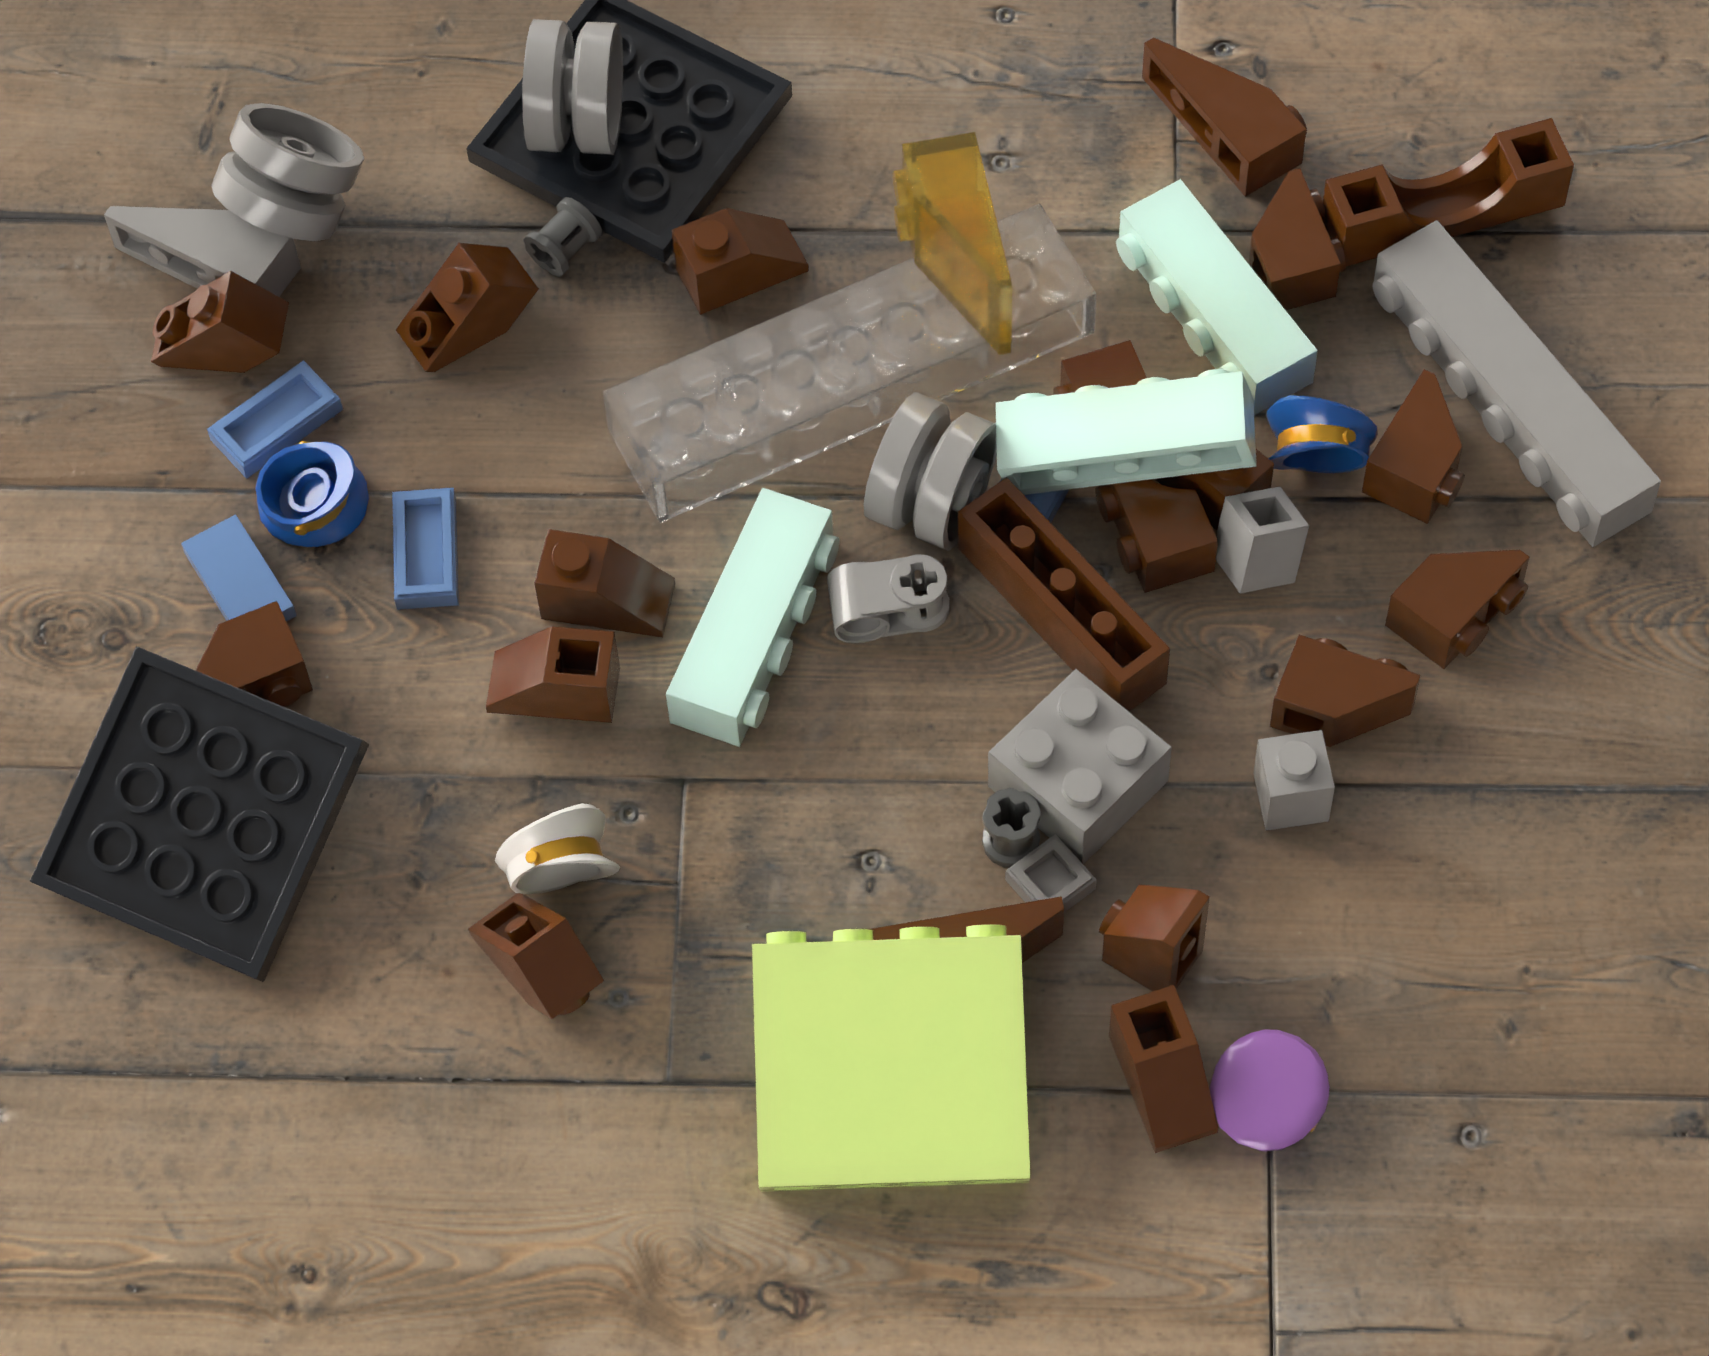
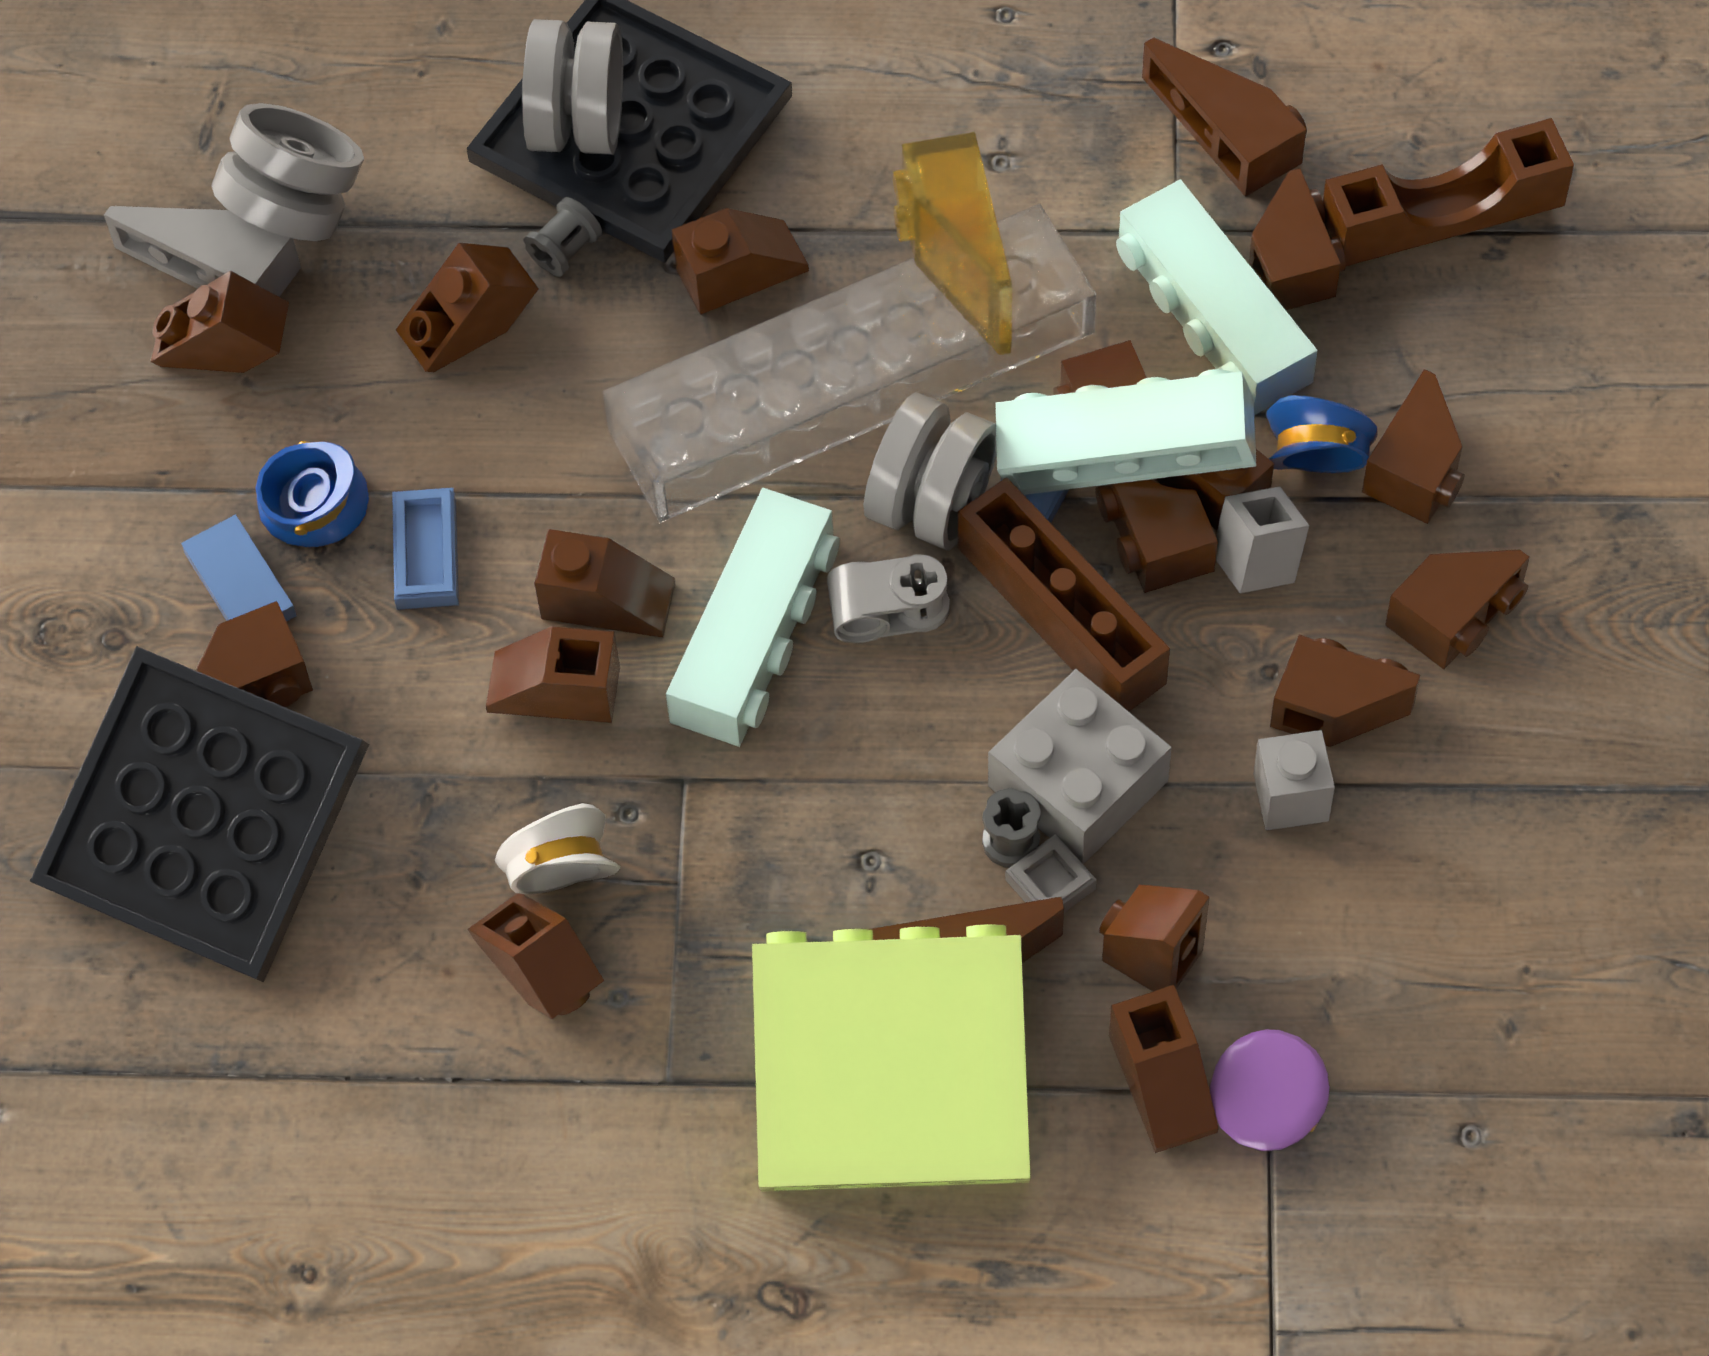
medium blue tile [207,360,343,479] -> none
light grey brick [1373,220,1661,547] -> none

